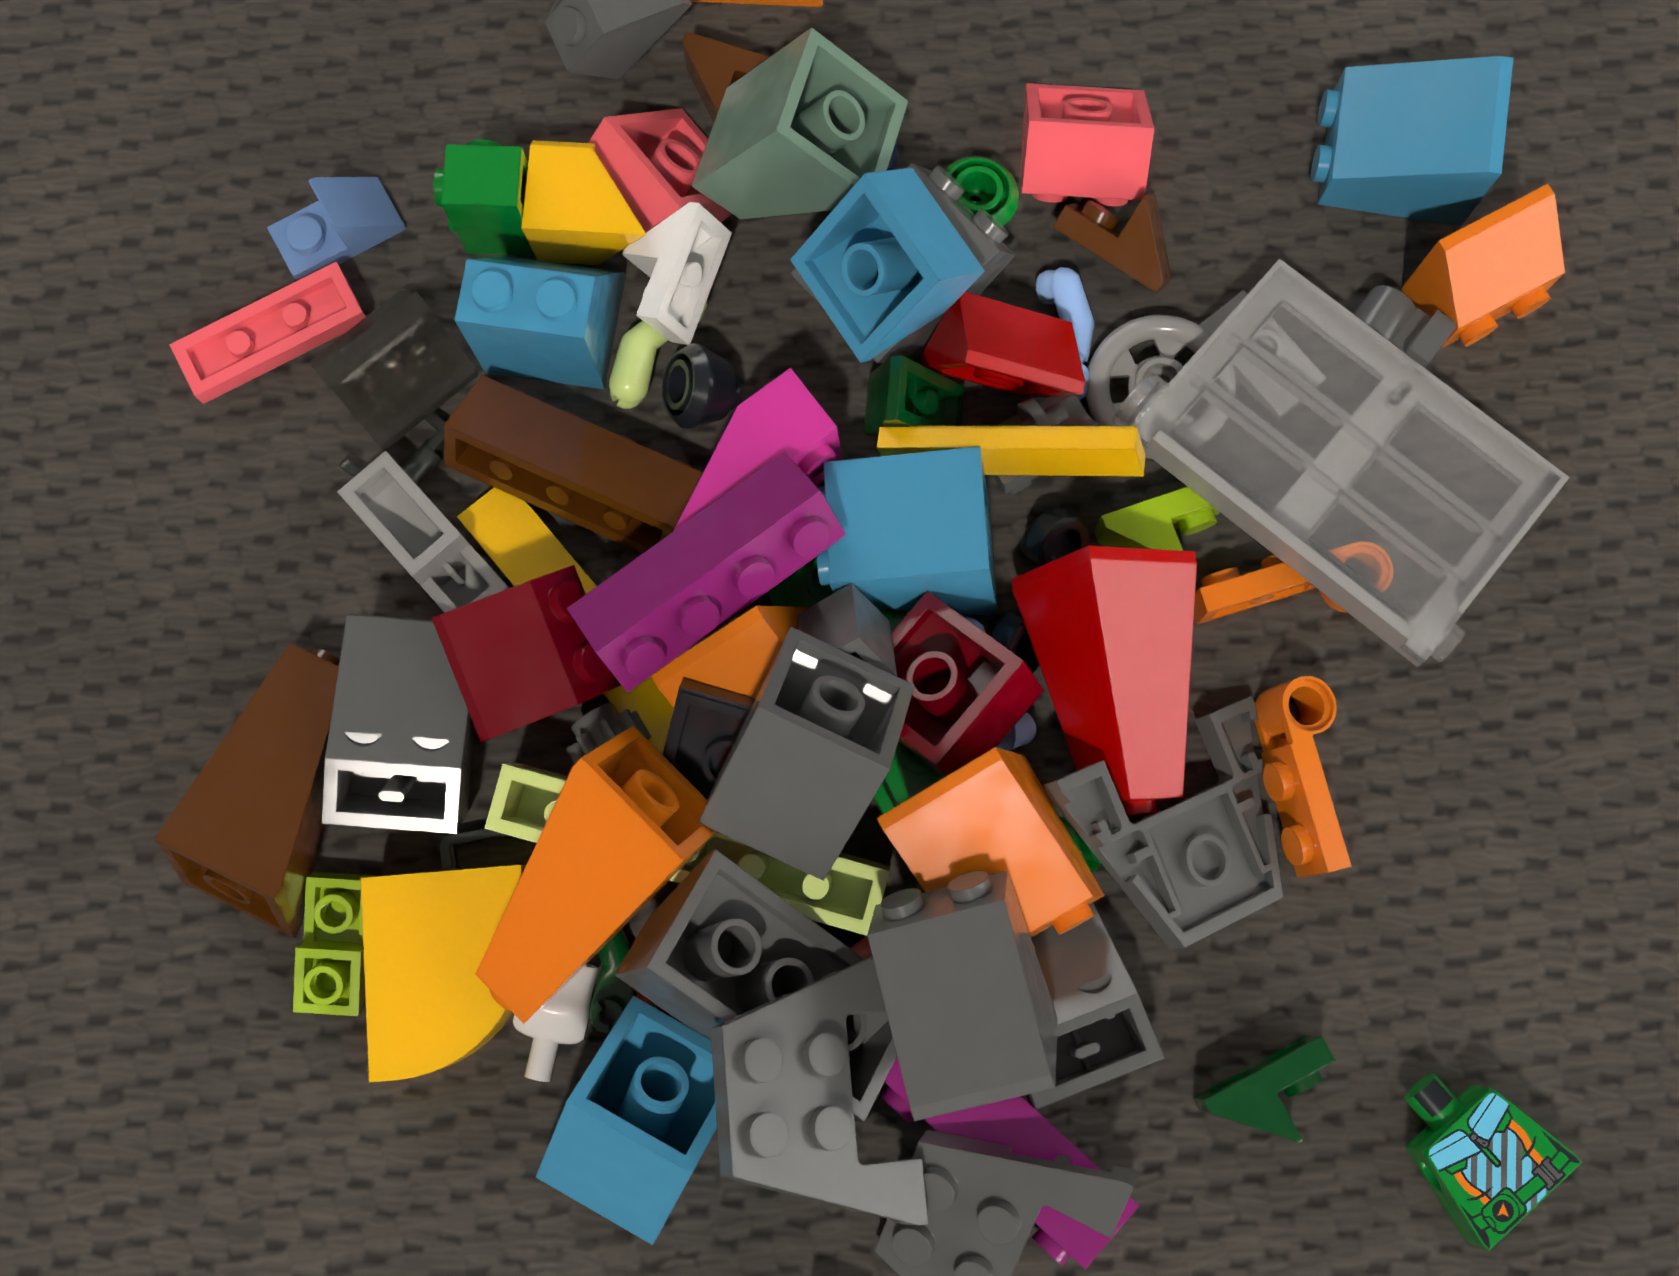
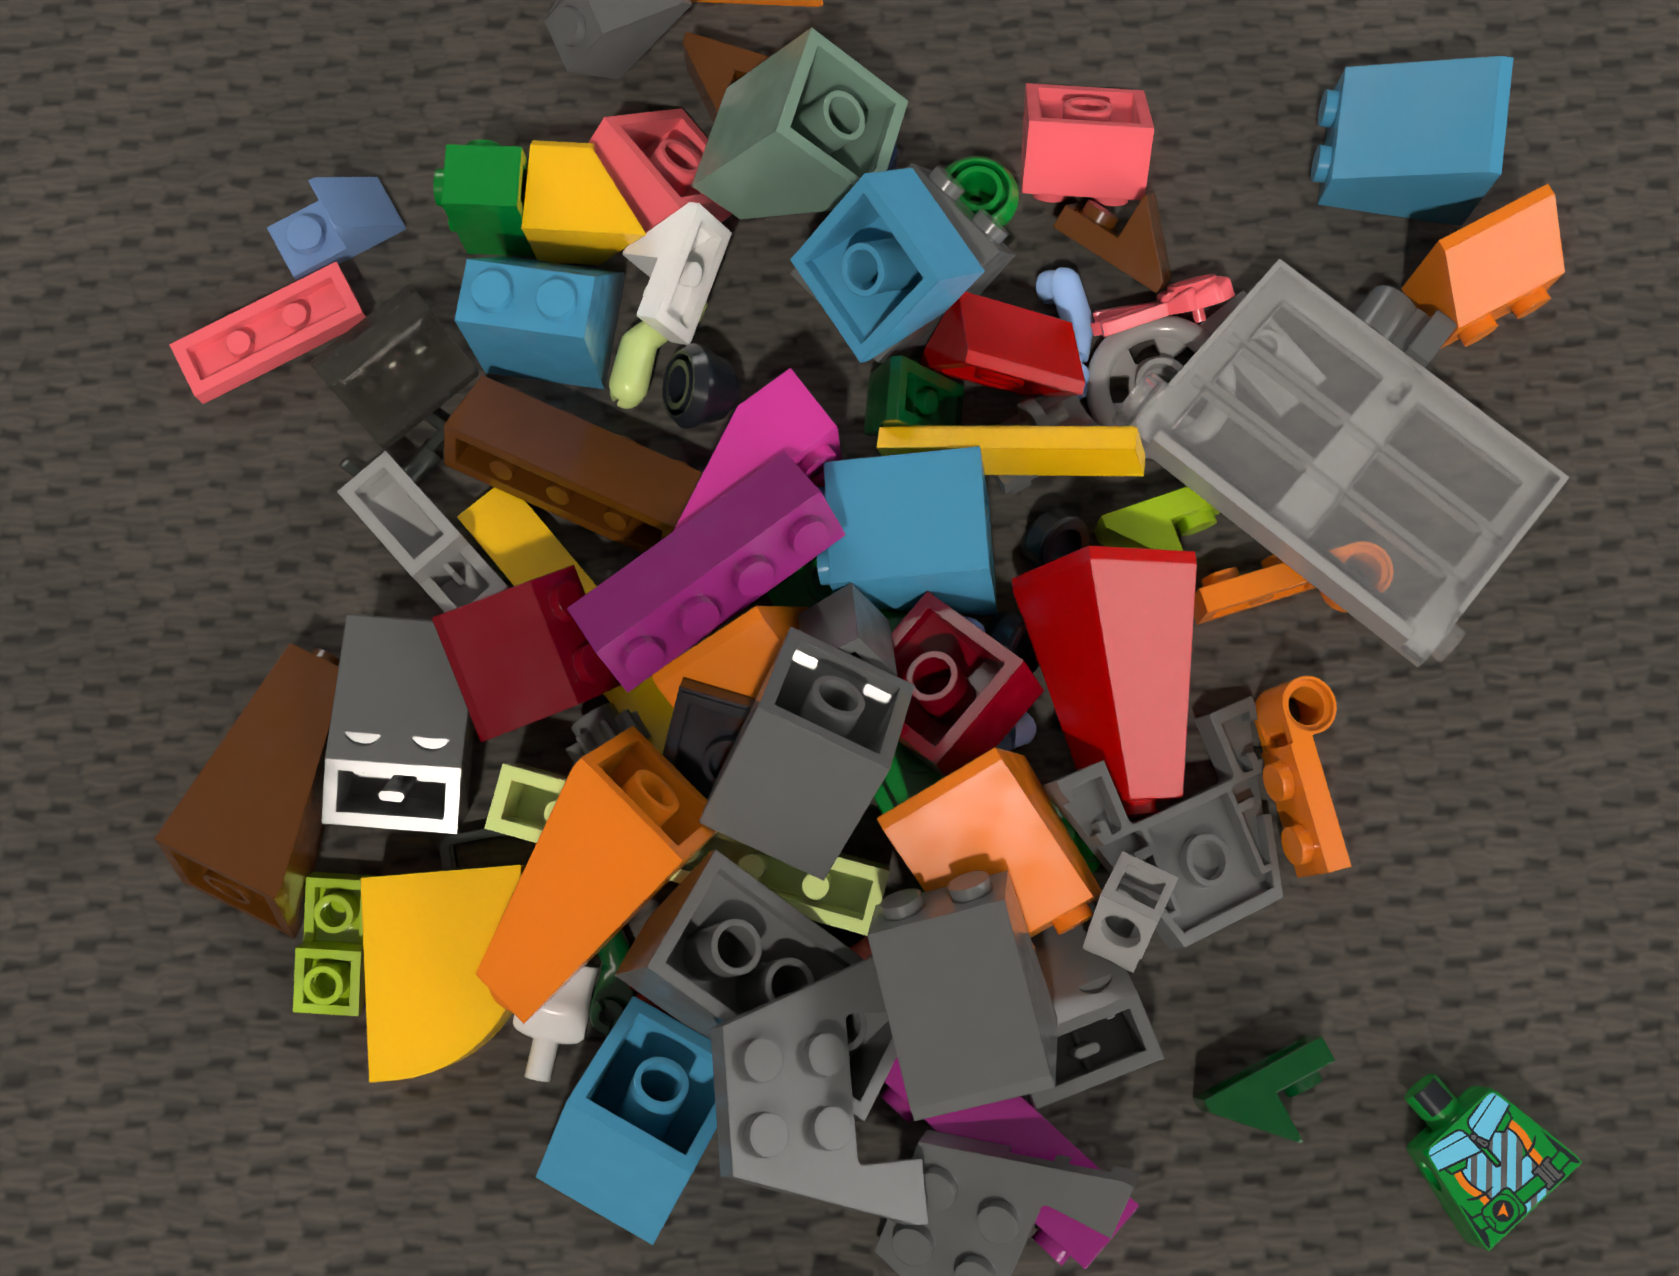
none -> light grey leg [1083,851,1178,973]
none -> coral piece [1090,274,1235,337]

